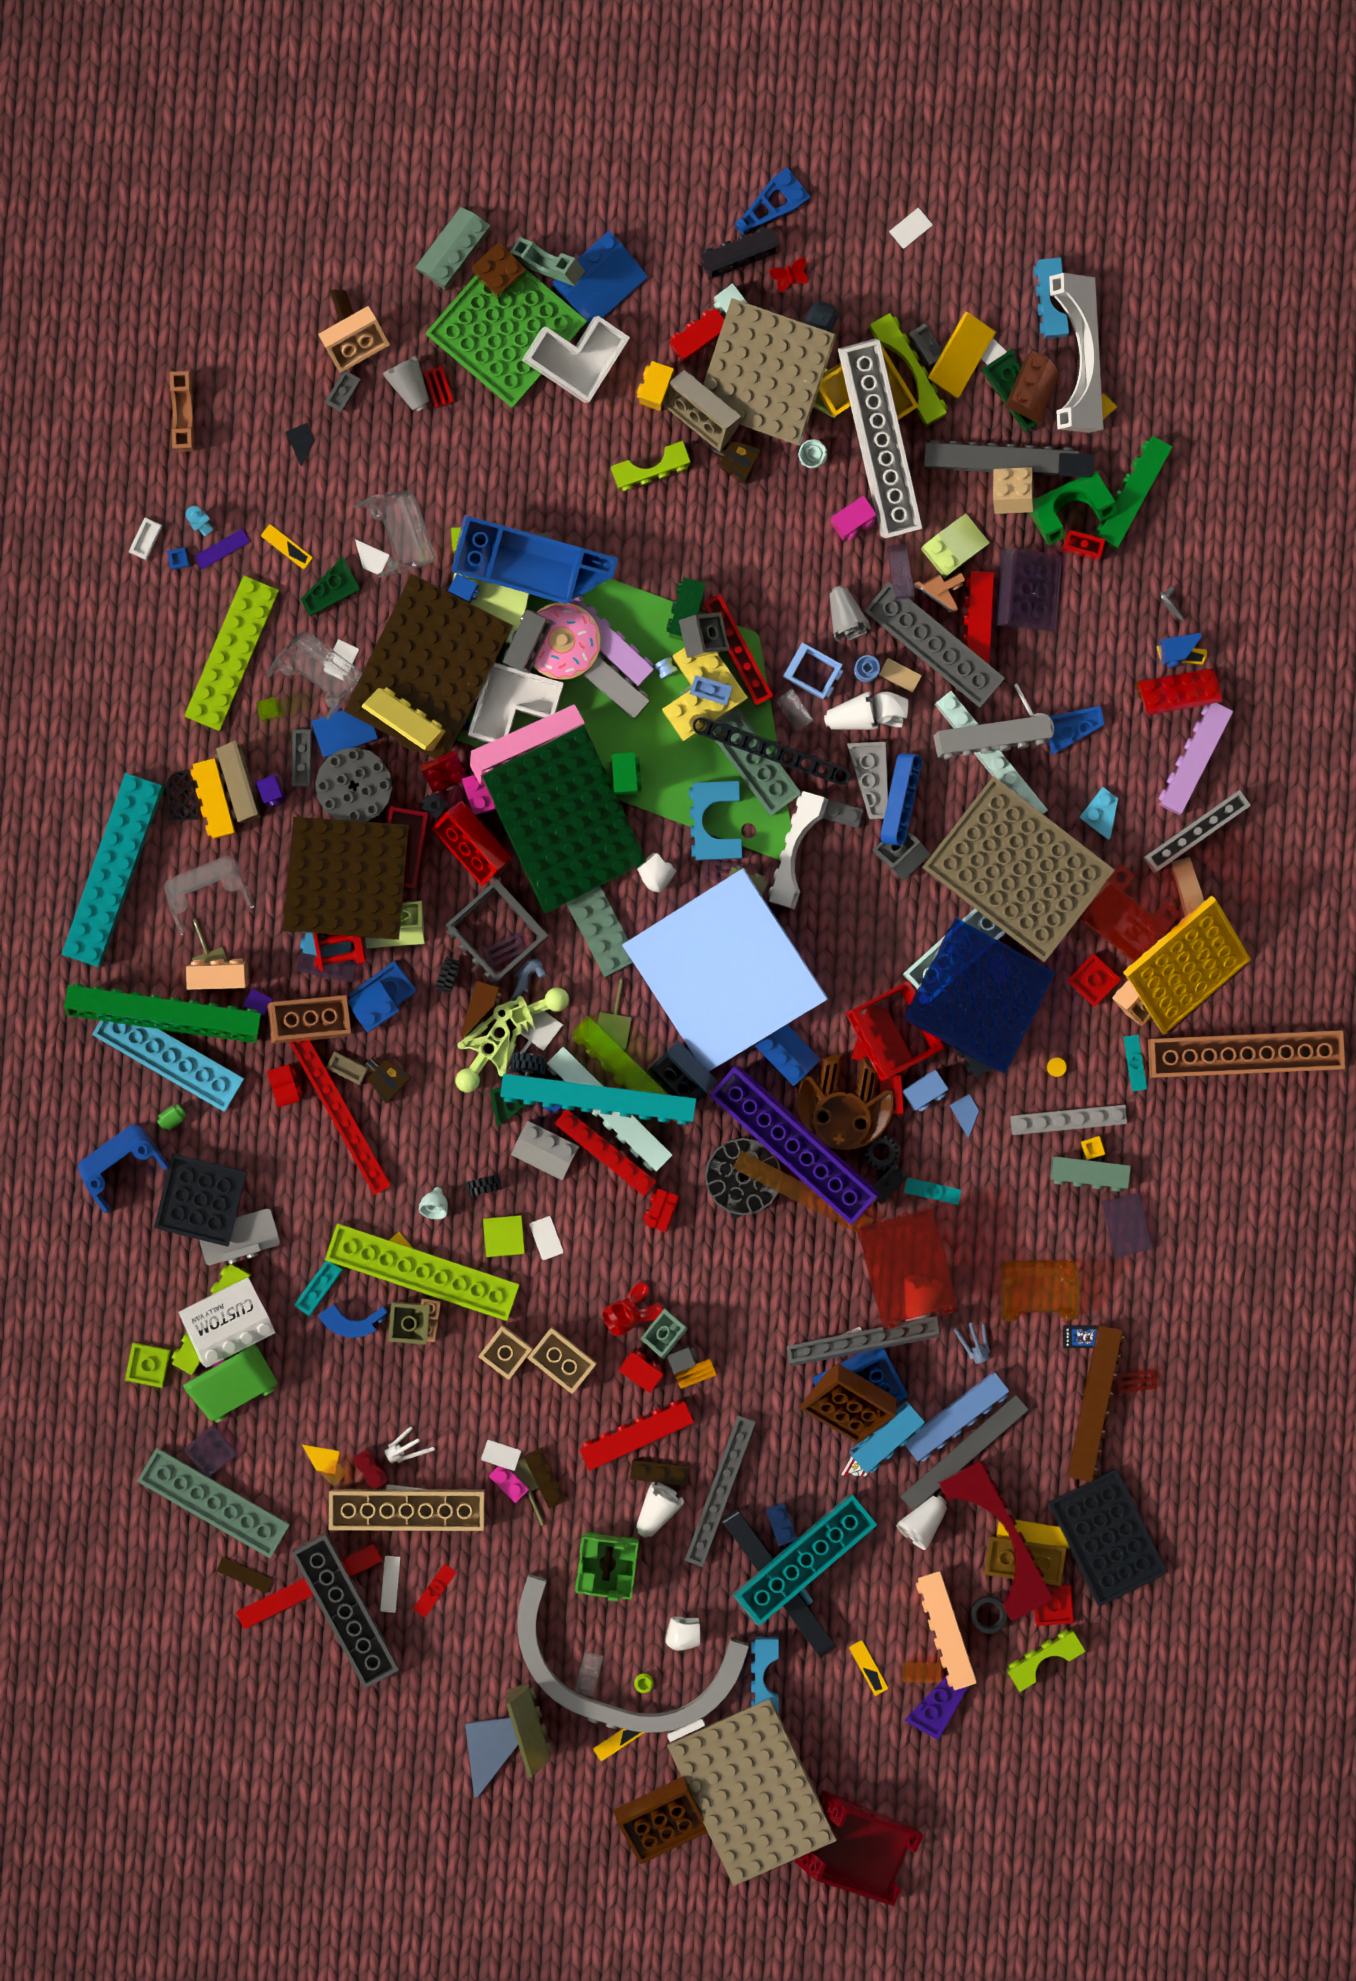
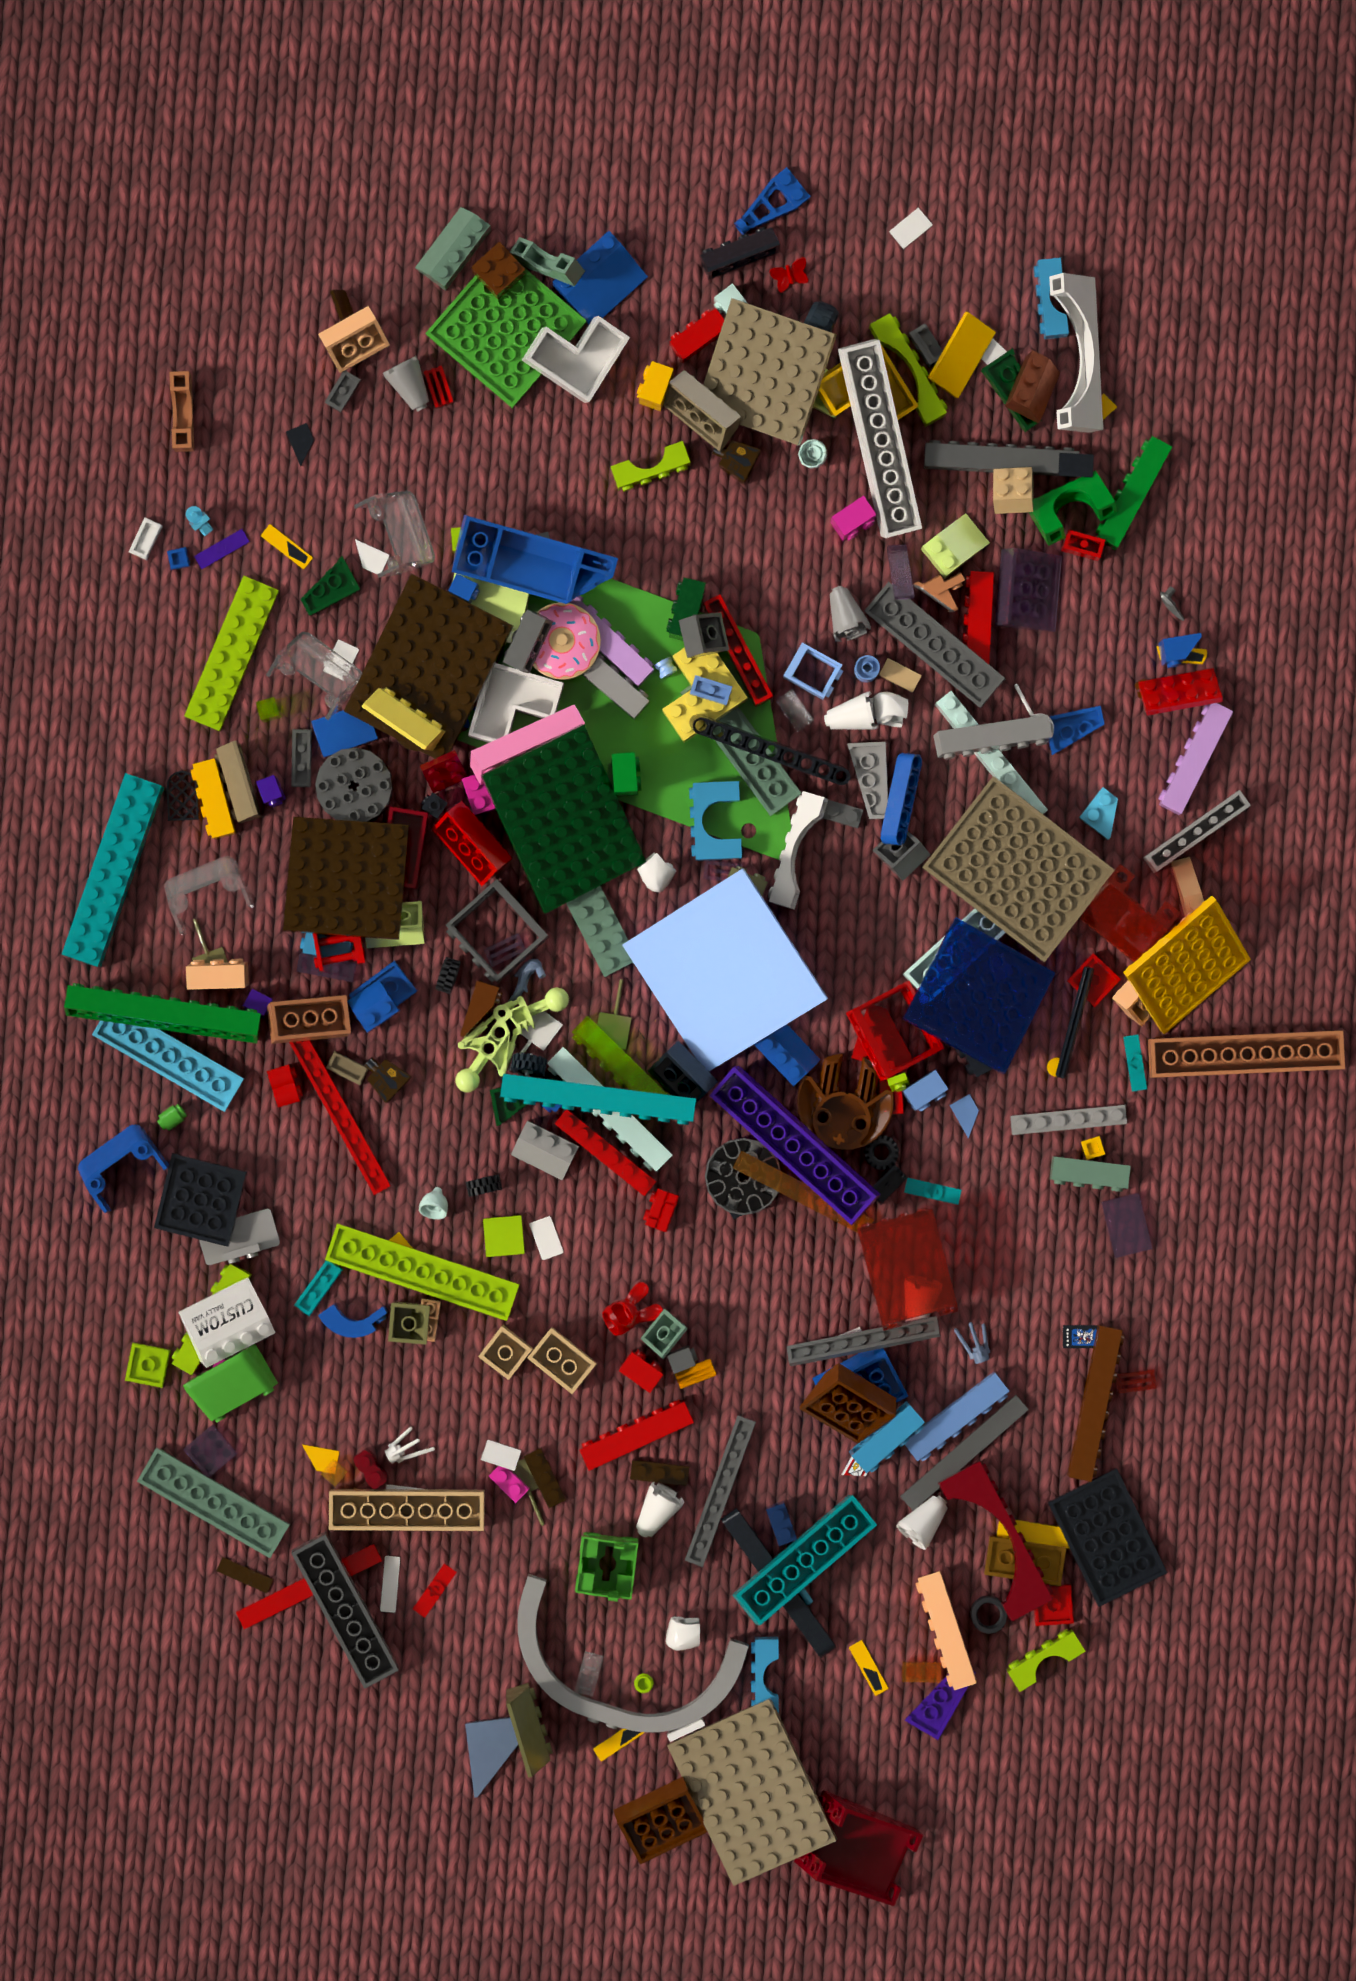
clear orange windscreen [1000,1260,1080,1322] -> none
none -> lime plate [887,1073,910,1092]
none -> black axle [1055,966,1094,1079]

